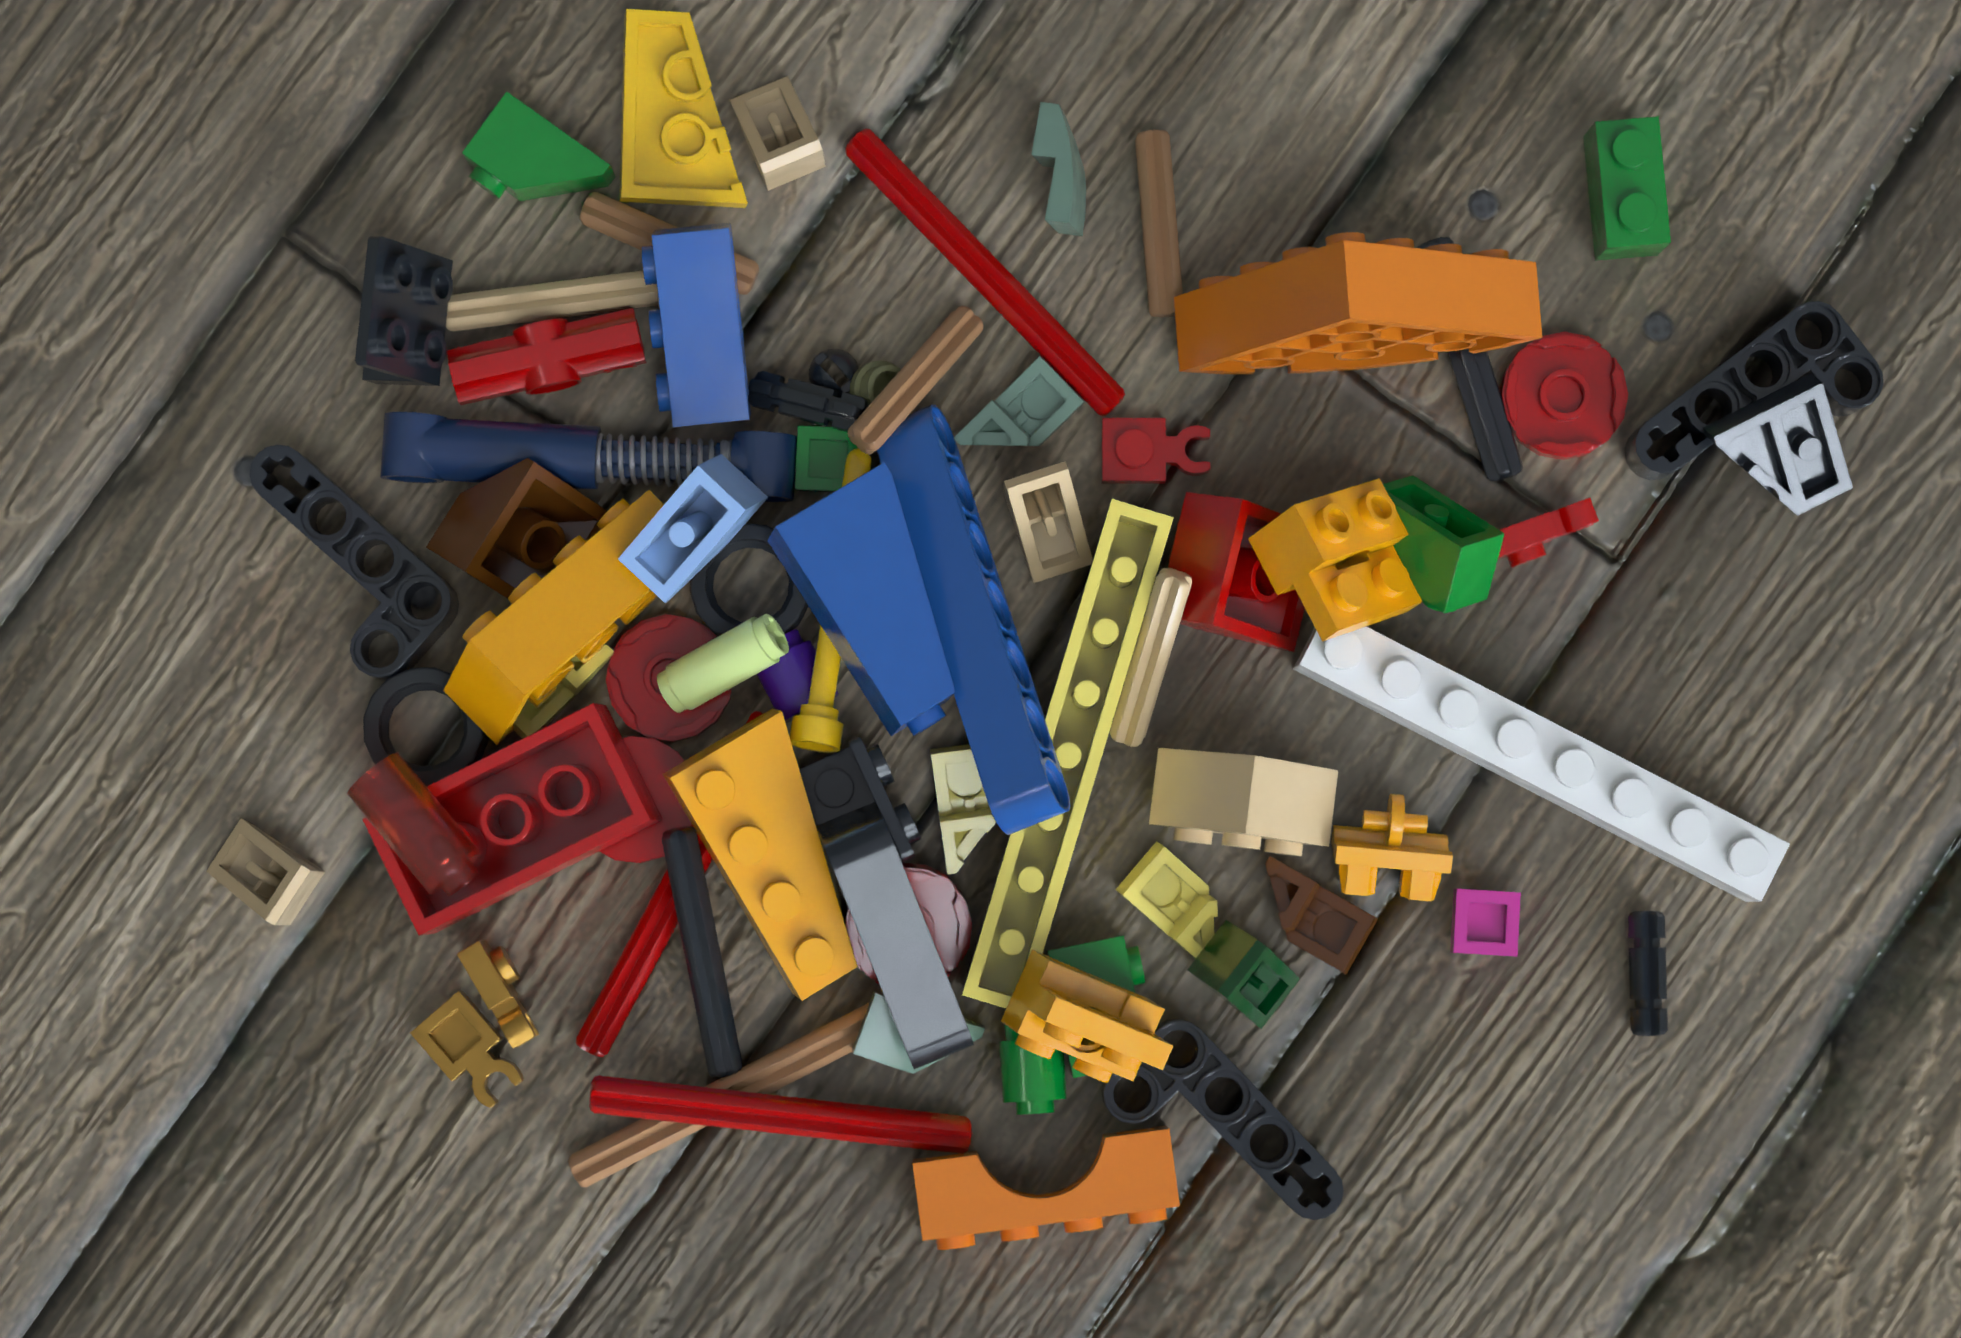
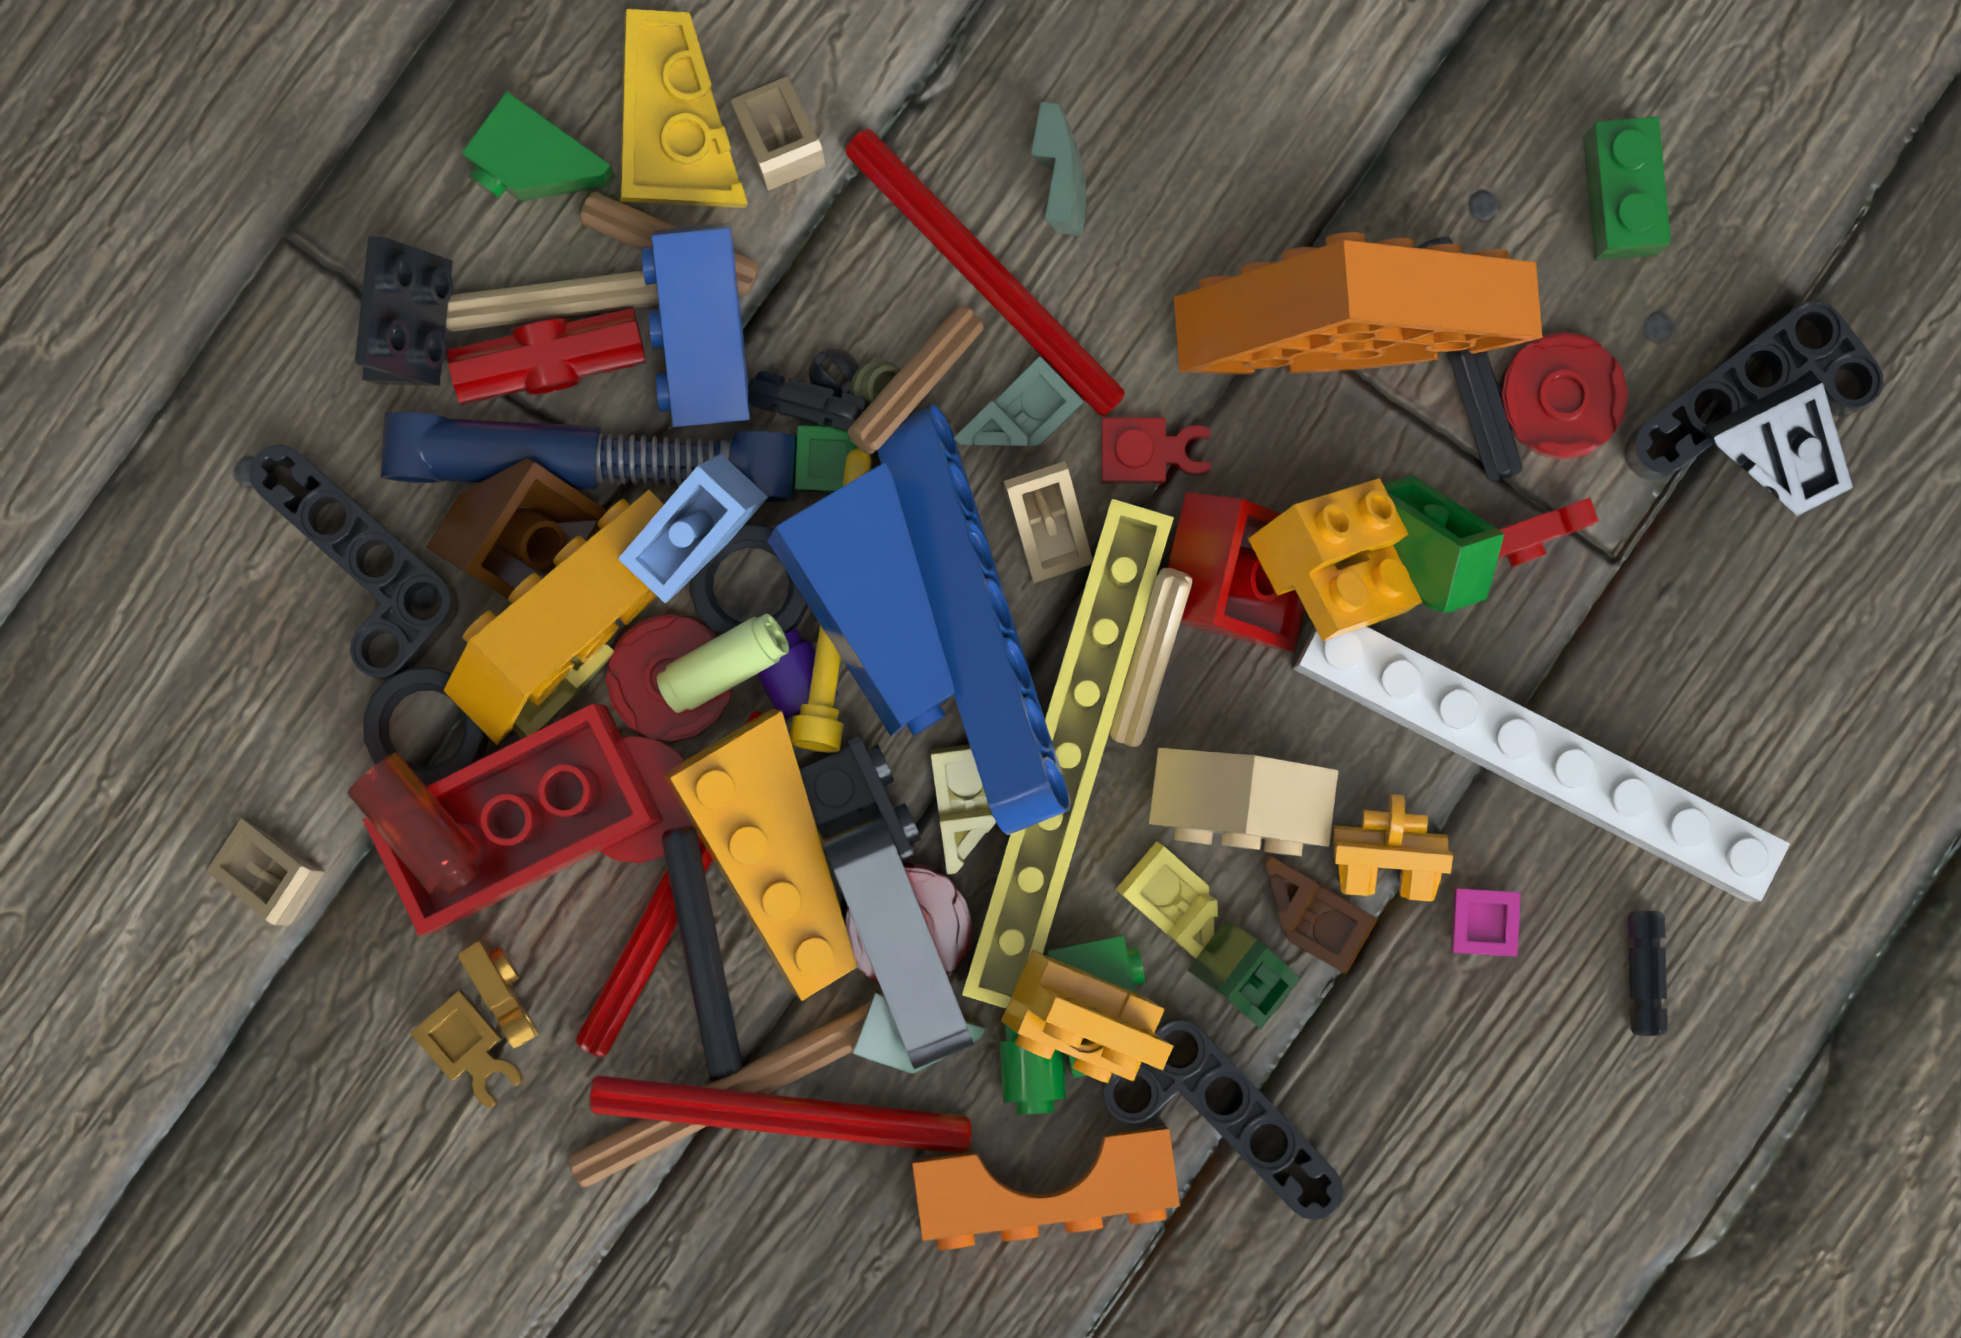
medium nougat axle [1135,130,1183,318] -> none

